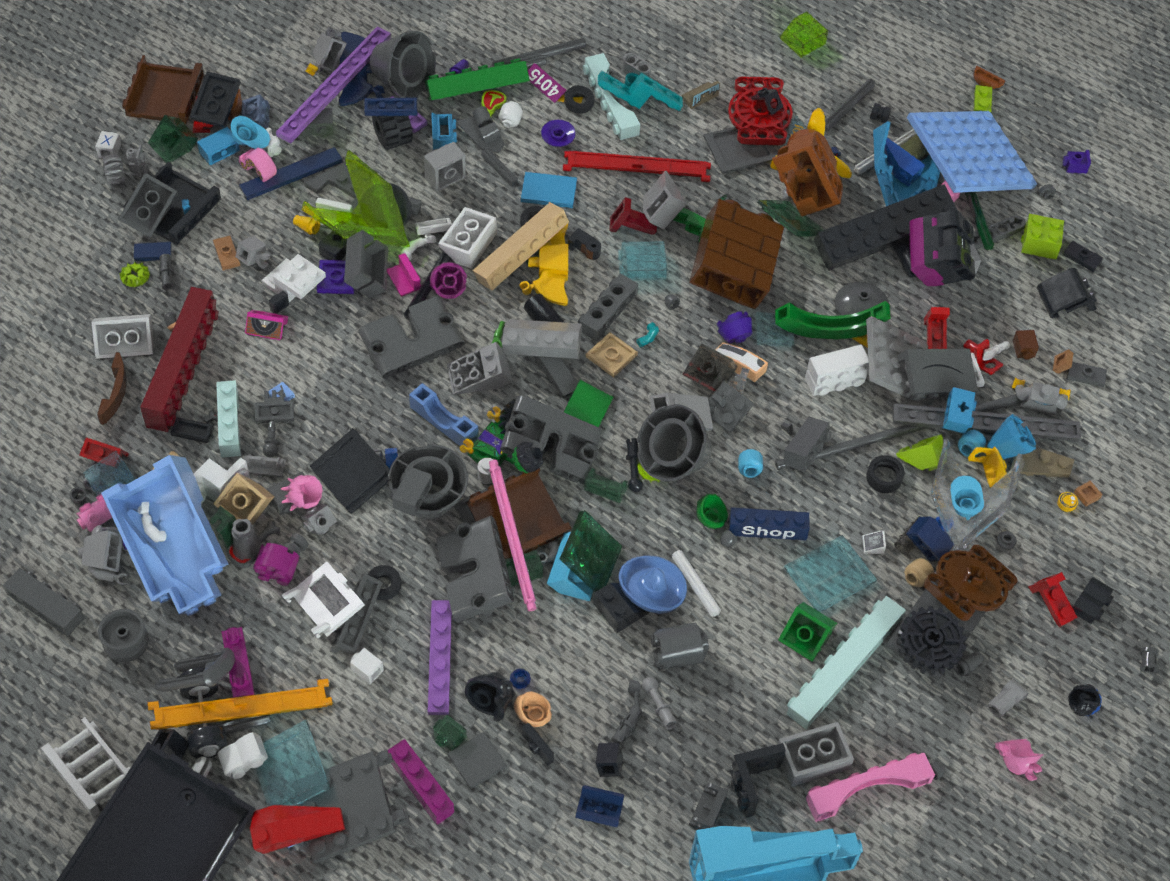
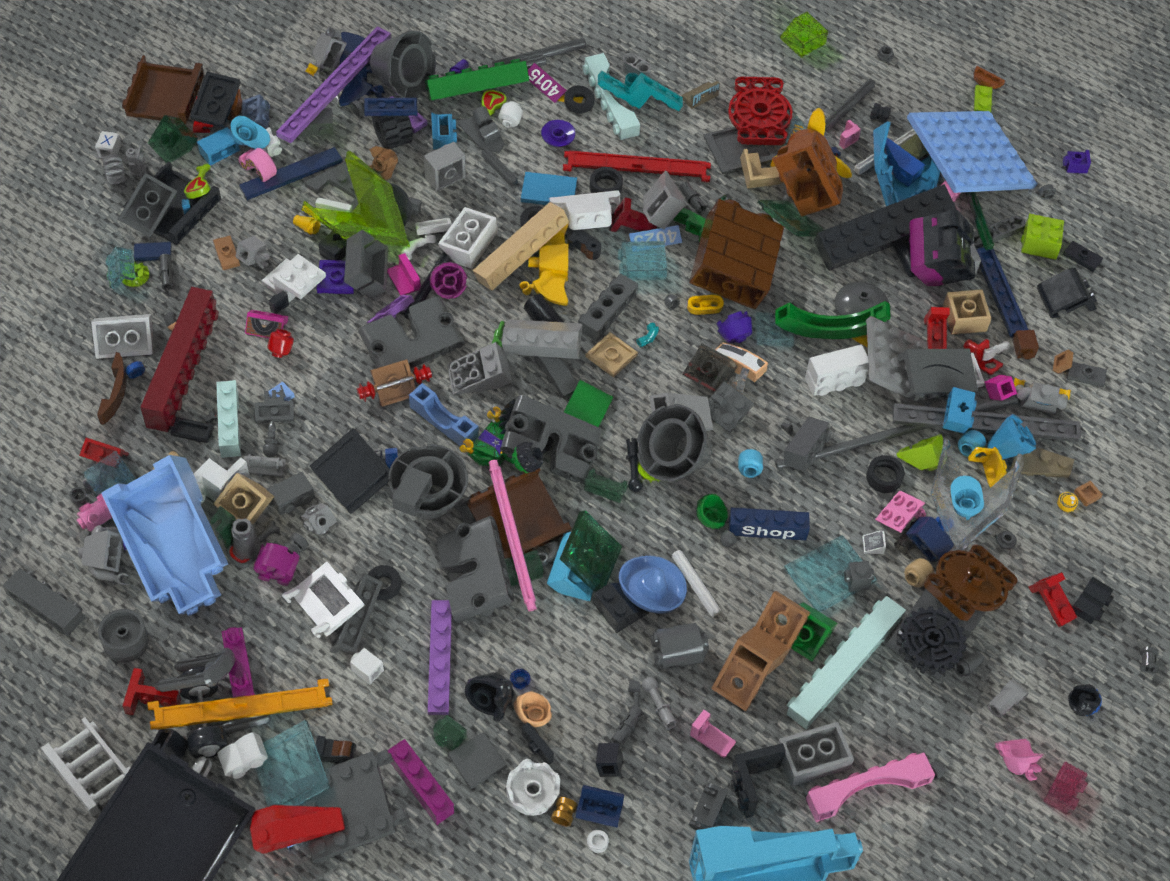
white arm [138,502,166,543] -> none
bright pink hair [281,475,323,511] -> none
white brick [478,458,493,484] -> none
black bracket [751,88,783,115] -> none
none -> clear light blue bracket [106,246,135,289]
none -> red bracket [122,668,181,715]
none -> blue tile [125,361,145,379]
none -> lime piece [184,164,211,199]
none -> red head [267,329,294,358]
none -> black leg [314,736,357,763]
none -> dark grey wheel [350,95,370,118]
none -> medium nougat plate [356,359,432,407]
none -> medium nougat brick [366,146,398,181]
none -> medium lavender hinge [367,295,414,324]
none -> white plate [506,759,560,816]
none -> white brick [549,191,620,230]
none -> pearl gold wheel [551,797,578,827]
none -> white tile [587,830,609,853]
none -> black tyre [589,167,623,194]
none -> light blue sticker [629,225,682,251]
none -> dark grey pin [679,182,707,214]
none -> yellow plate [687,295,724,315]
none -> bright pink bracket [690,710,736,758]
none -> medium nougat bracket [711,591,811,711]
none -> tan panel [740,149,782,189]
none -> bright pink bracket [839,120,861,149]
none -> dark grey brick [844,561,874,592]
none -> bright pink hinge [875,490,926,533]
none -> dark grey plate [877,46,894,61]
none -> tan brick [943,289,991,335]
none -> dark blue plate [976,248,1029,338]
none -> dark pink brick [984,375,1017,401]
none -> clear pink brick [1043,761,1088,814]

